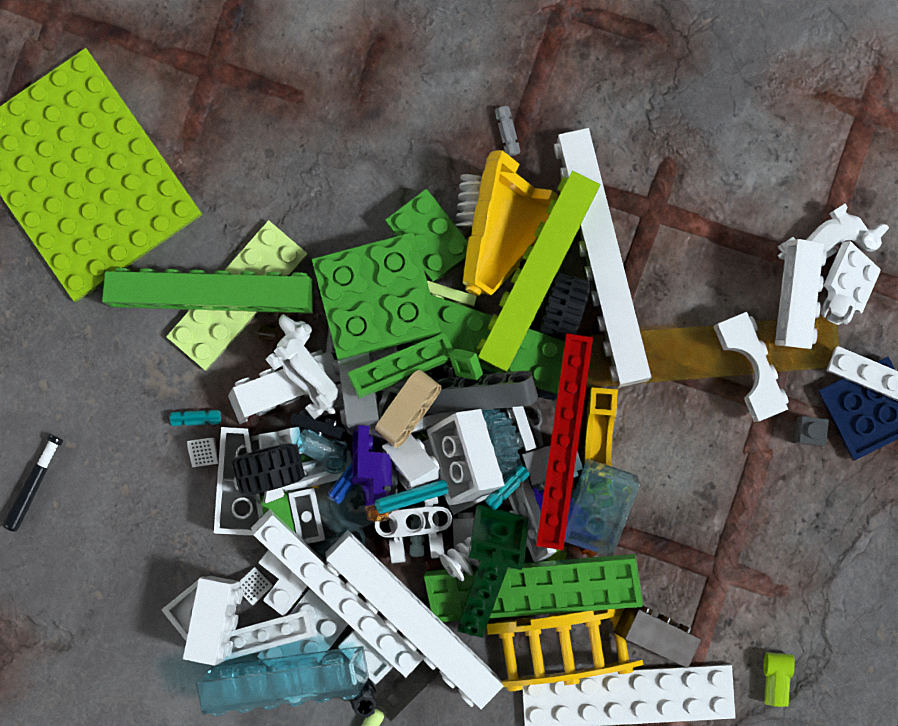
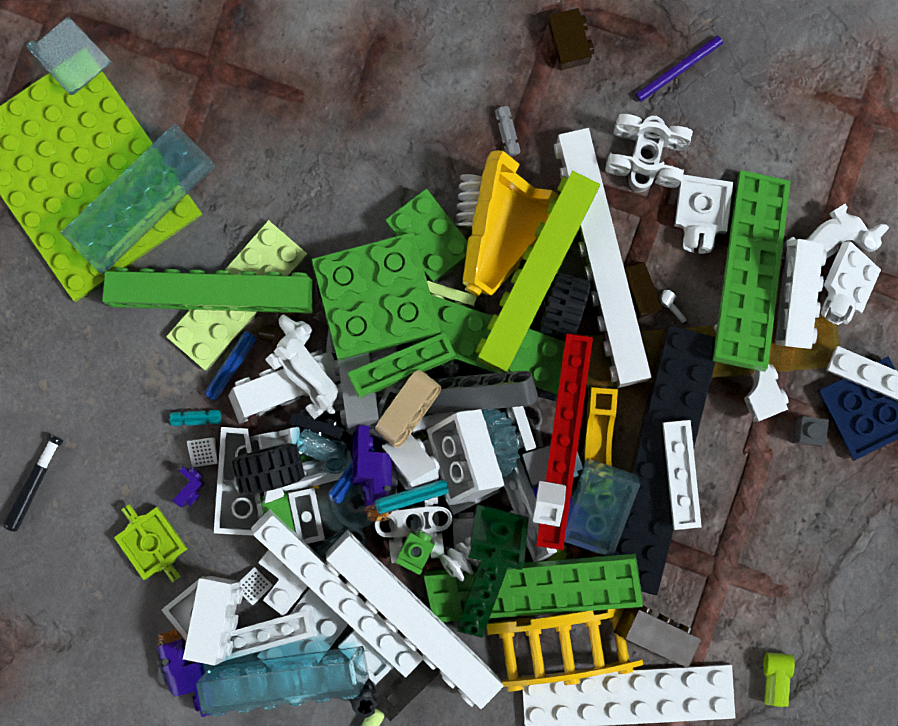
bright green plate [449,349,483,380] -> none
teal axle [485,465,530,510] -> none
none -> clear light blue piece [27,16,112,95]
none -> clear light blue brick [61,123,216,274]
none -> lime plate [114,504,188,583]
none -> dark purple plate [156,629,216,717]
none -> dark purple bracket [172,466,205,508]
none -> blue axle [205,331,257,401]
none -> bright green brick [396,529,435,575]
none -> white panel [533,481,566,527]
none -> dark brown brick [547,8,594,71]
none -> white piece [605,114,693,192]
none -> black brick [608,326,716,596]
none -> dark brown panel [624,261,663,319]
none -> dark purple bar [635,35,723,102]
none -> white hand [659,290,687,323]
none -> white plate [662,420,701,530]
none -> white plate [674,175,733,254]
none -> bright green plate [713,170,791,372]

